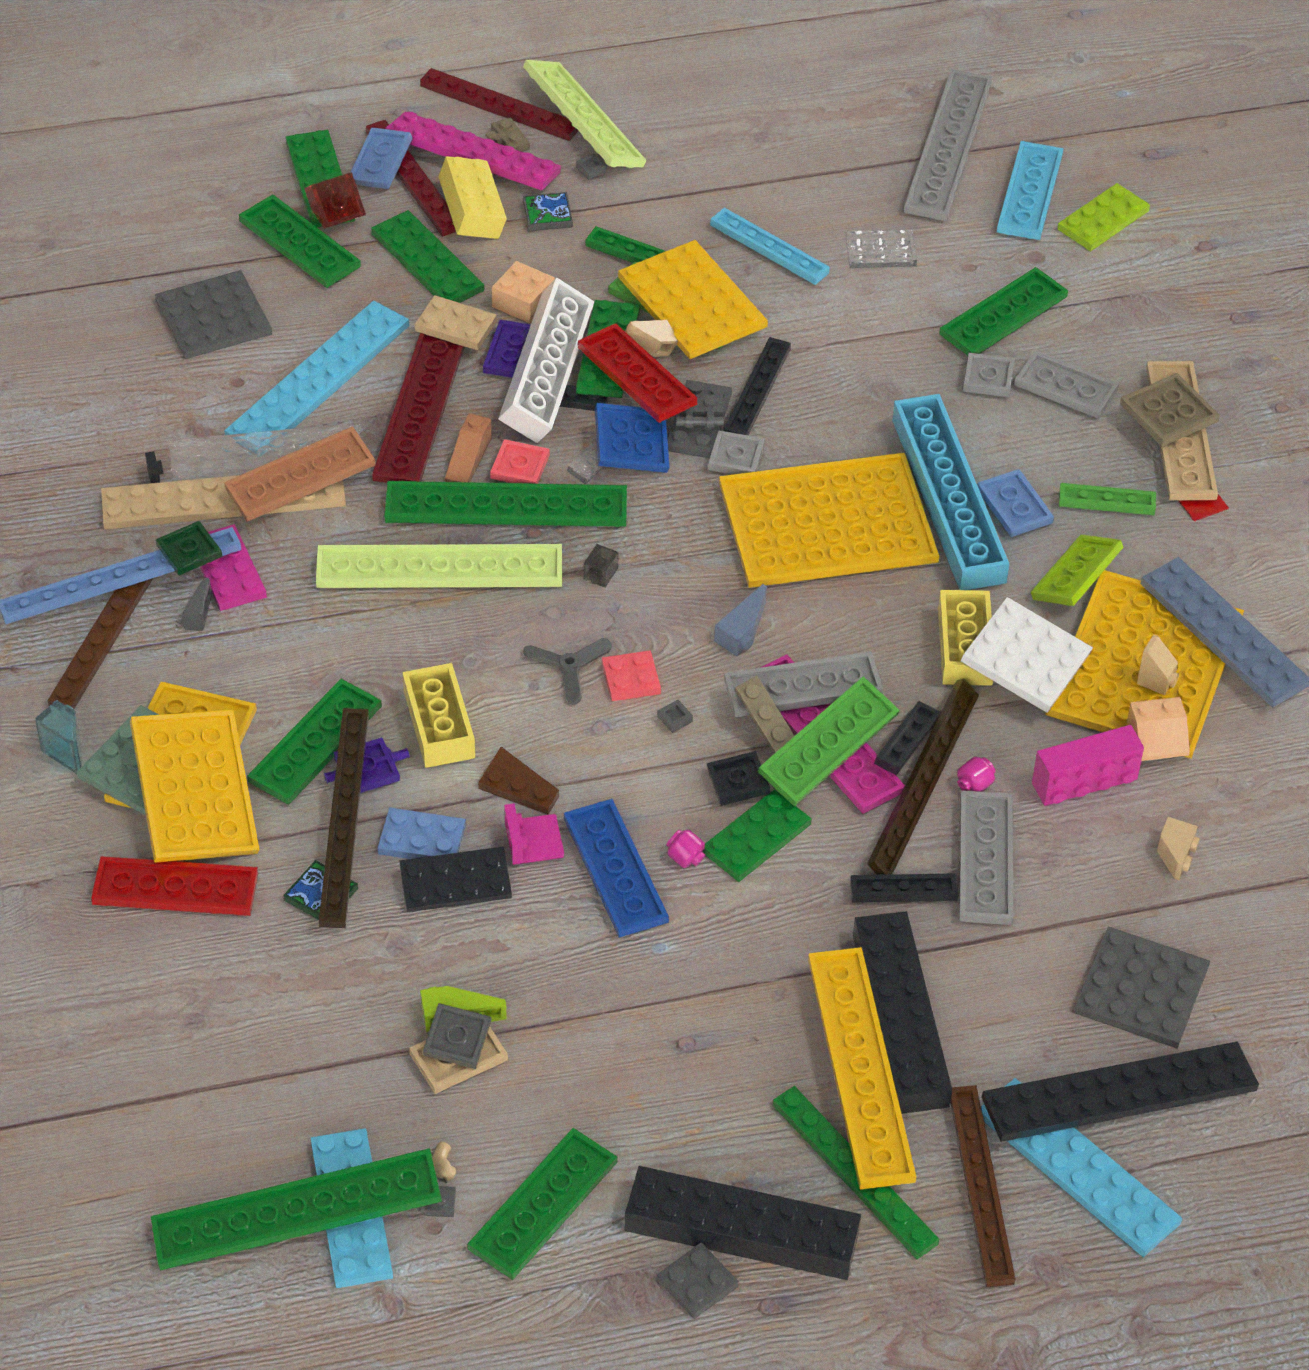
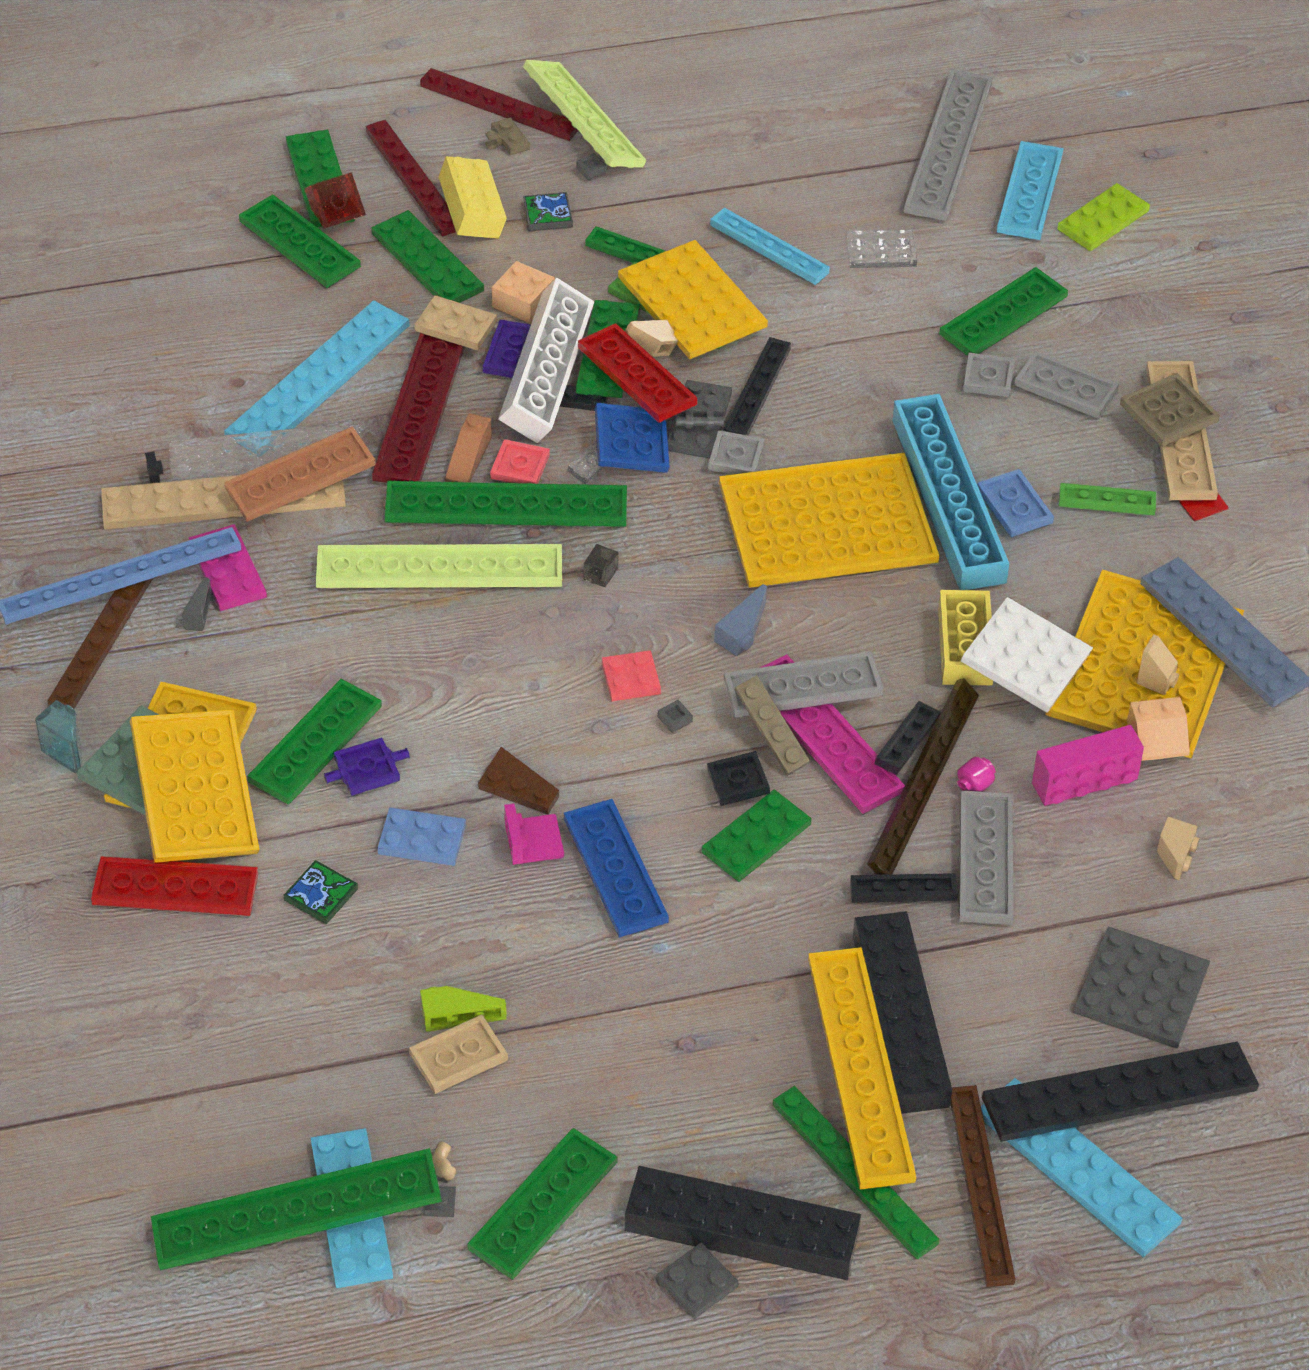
dark grey plate [155,270,272,359] -> none
dark green tile [155,521,223,576] -> none
dark brown plate [319,708,369,929] -> none
medium blue plate [347,128,413,189] -> none
dark pink plate [386,111,561,191] -> none
black plate [399,846,512,913] -> none
light yellow brick [402,663,475,768] -> none
dark grey tile [423,1003,491,1069] -> none
dark grey piece [523,638,612,705] -> none
dark pink head [666,829,706,868] -> none
bright green plate [757,676,900,807] -> none
lime plate [1030,534,1124,606] -> none

